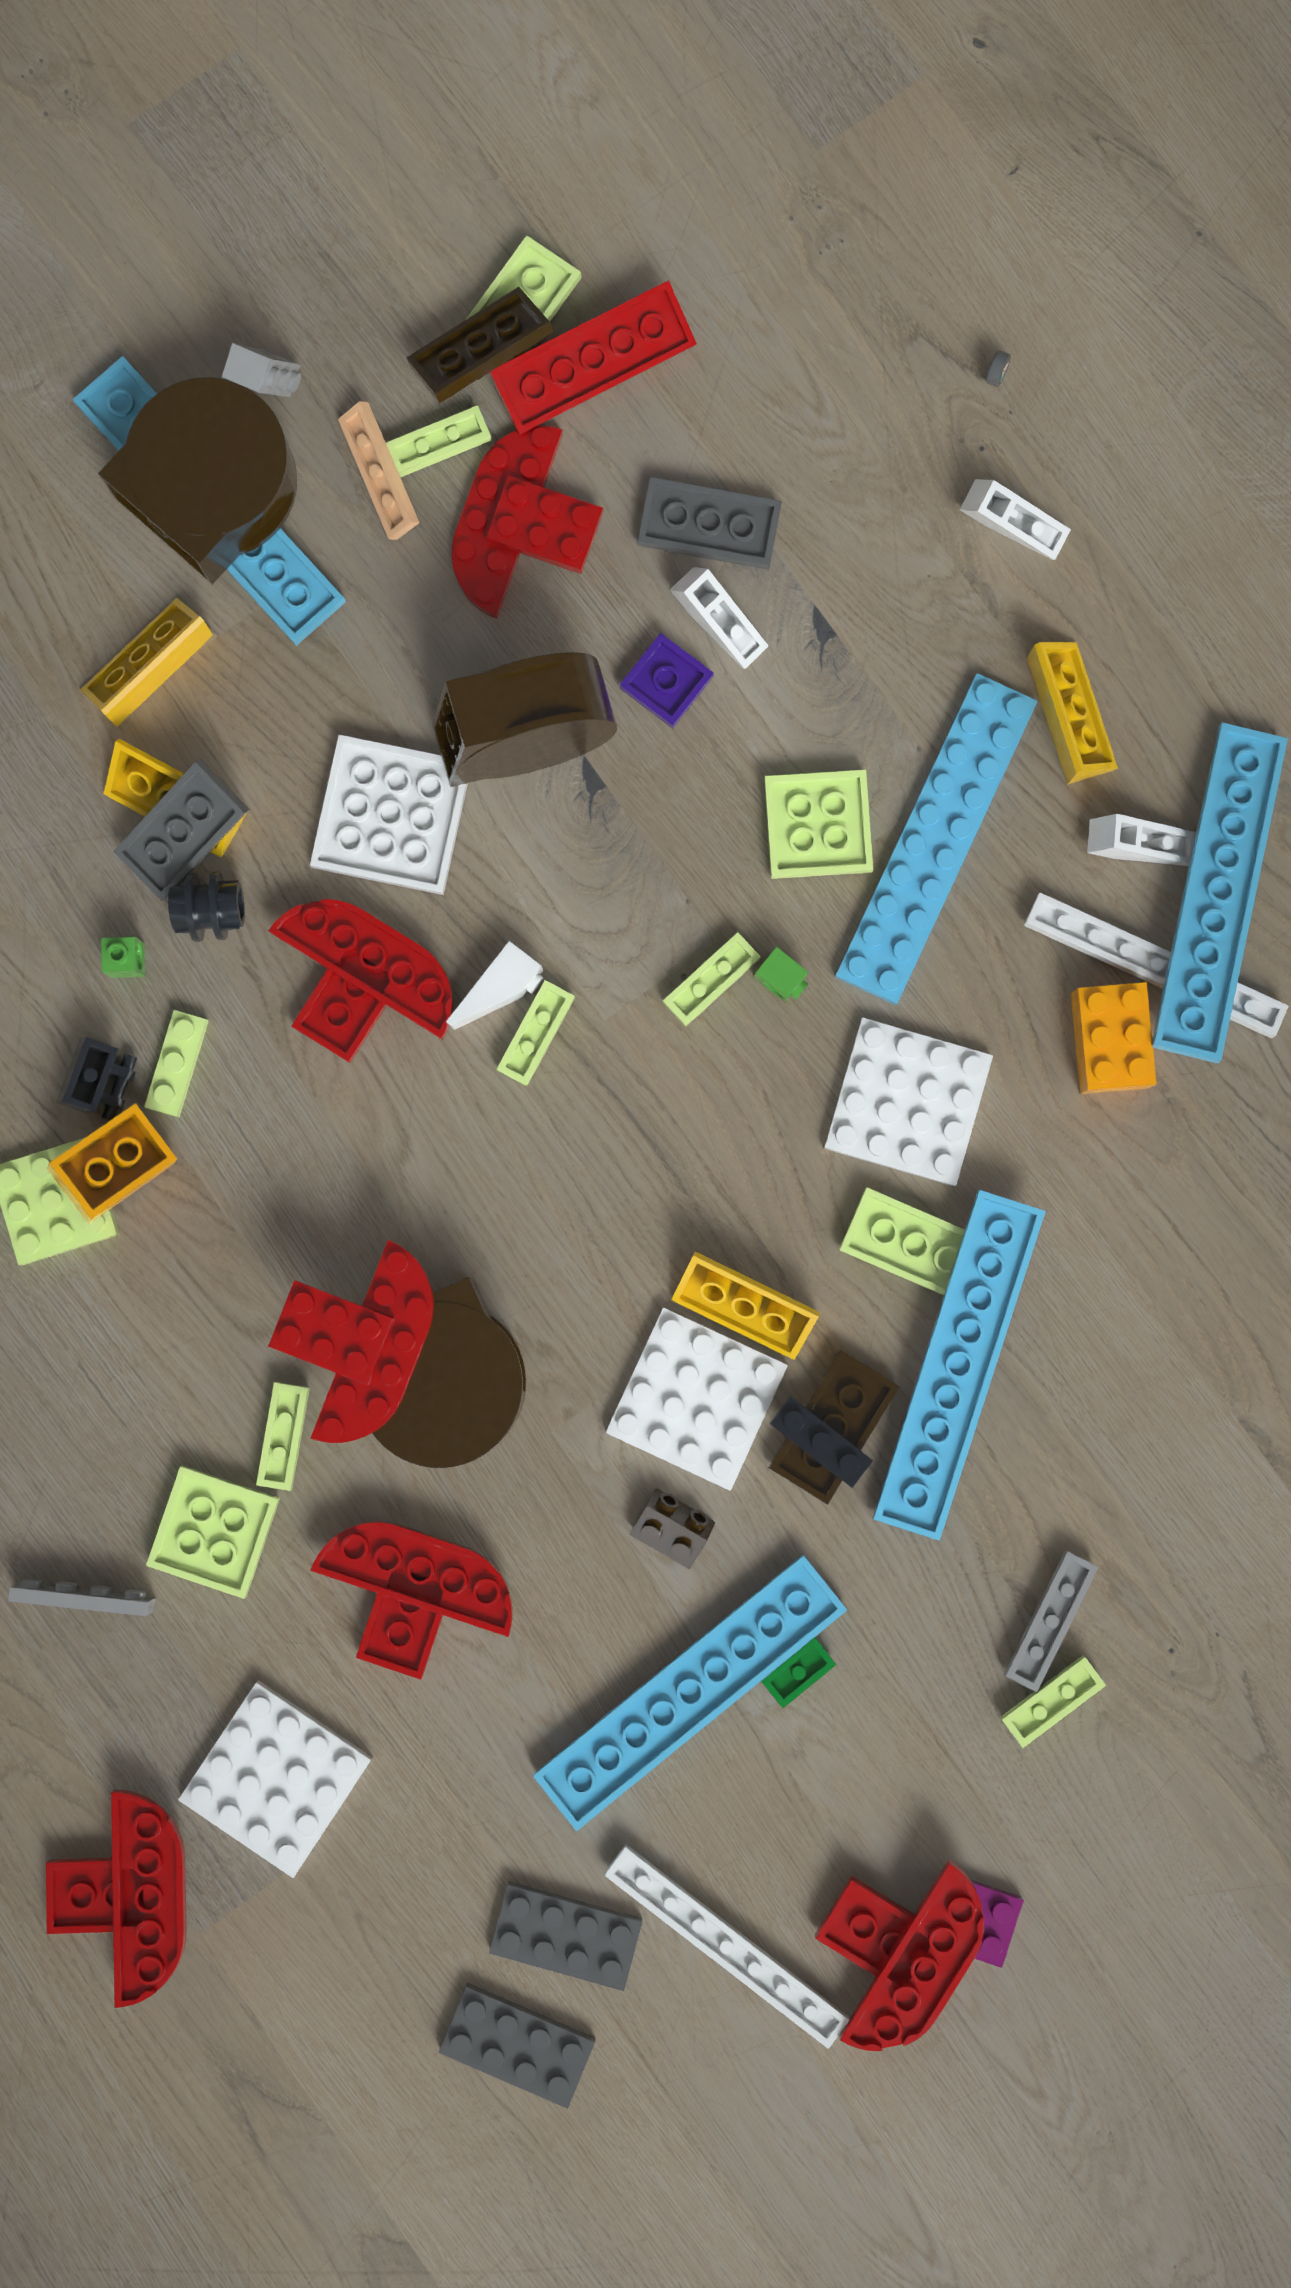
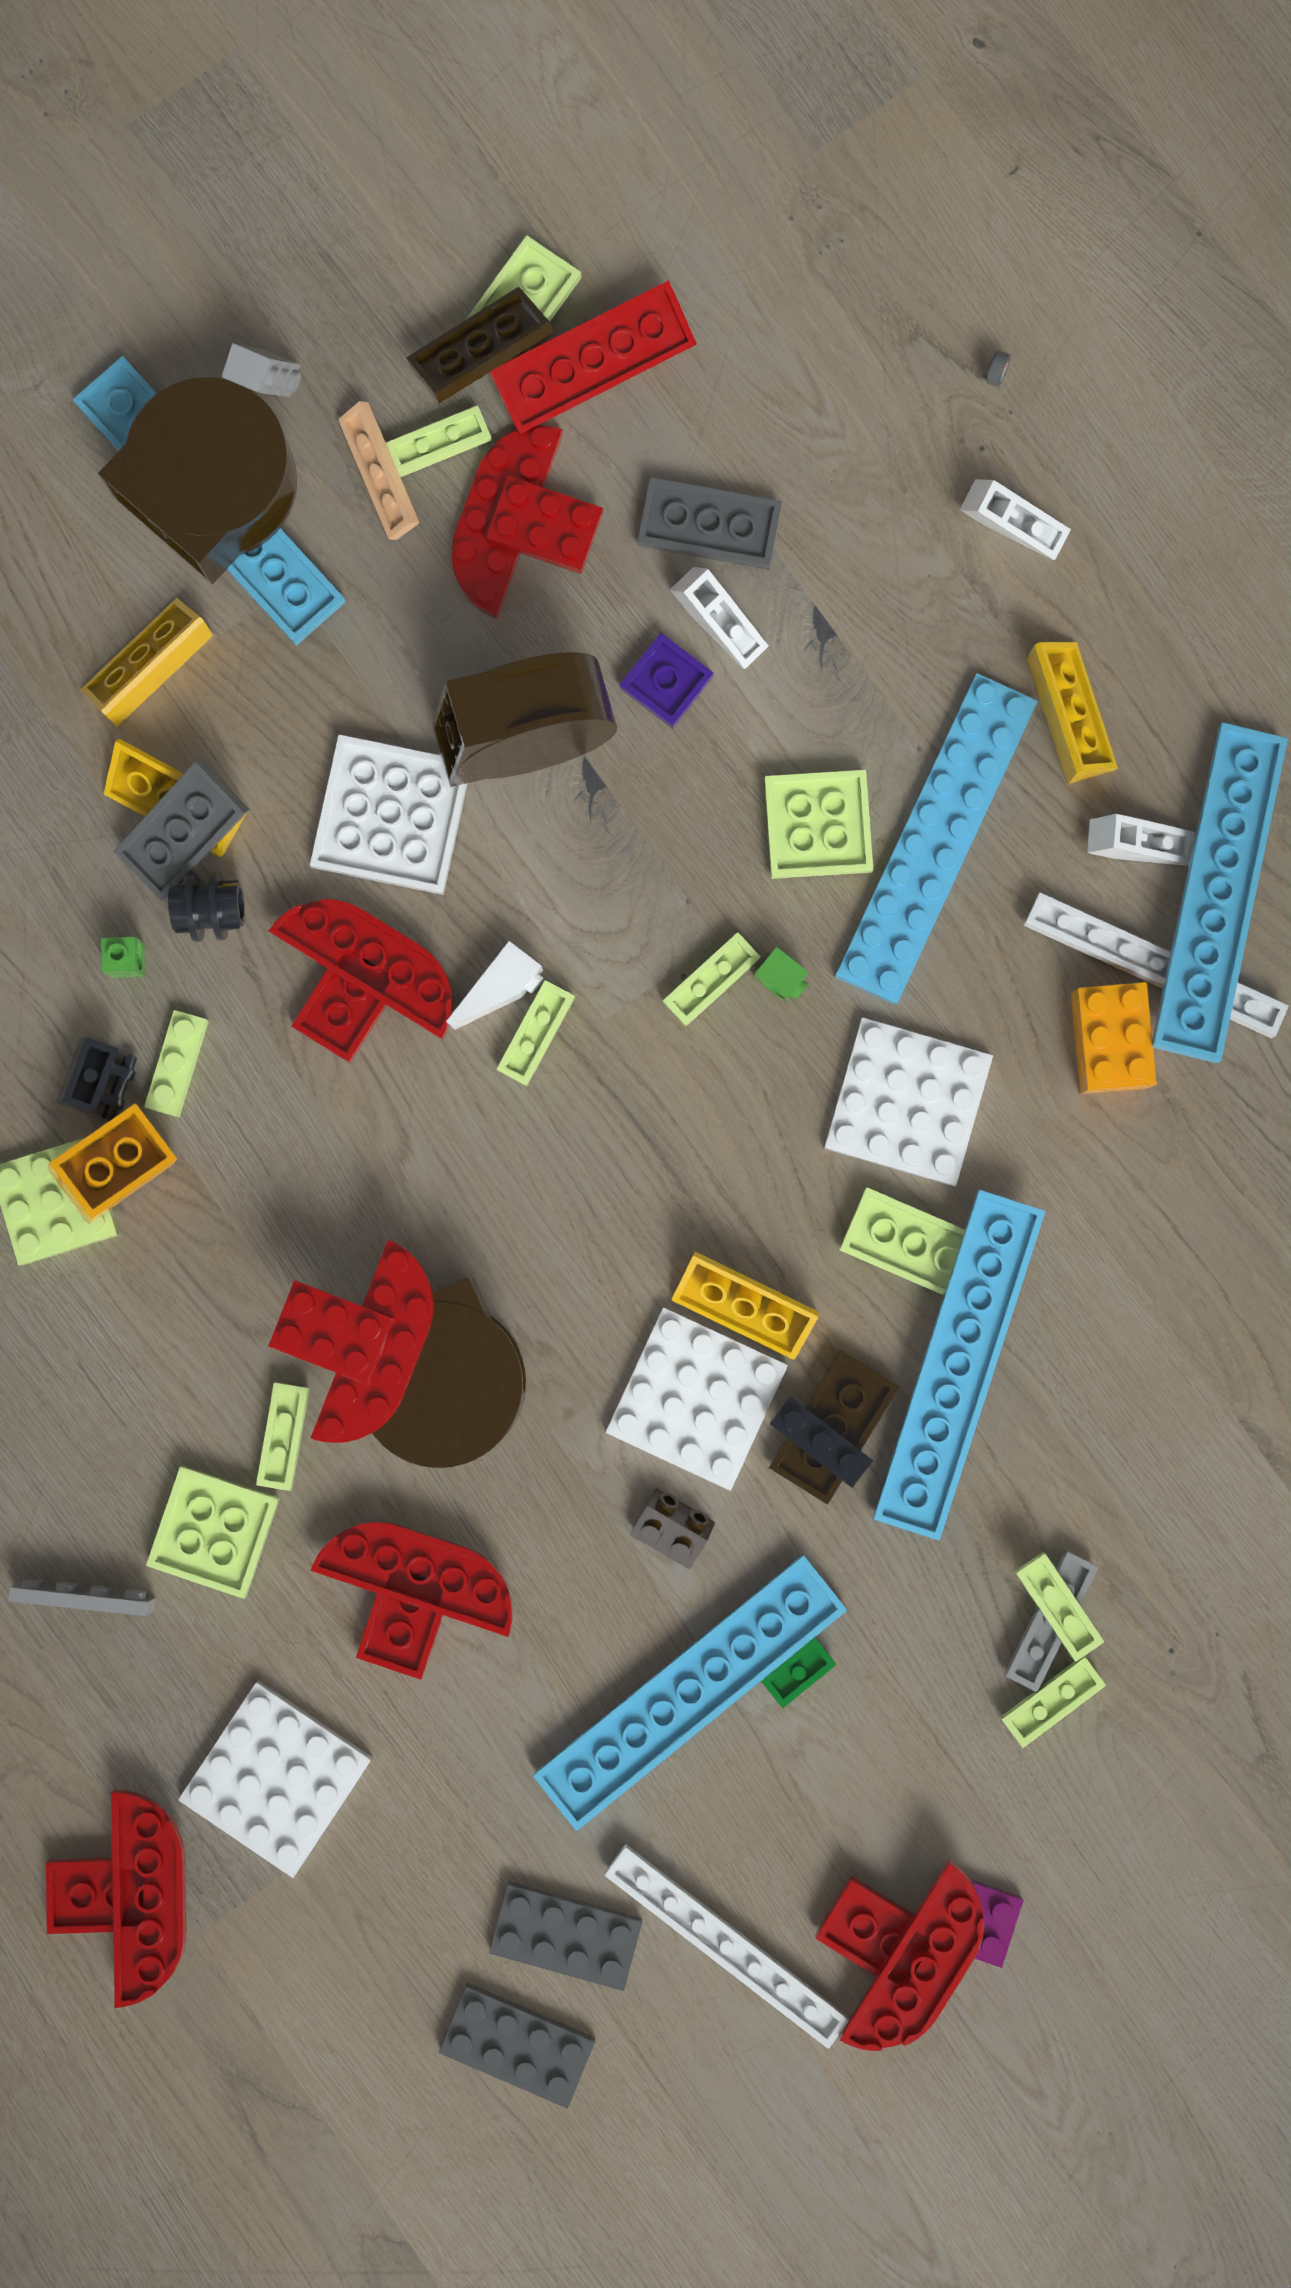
none -> yellowish green plate [1014,1552,1104,1662]

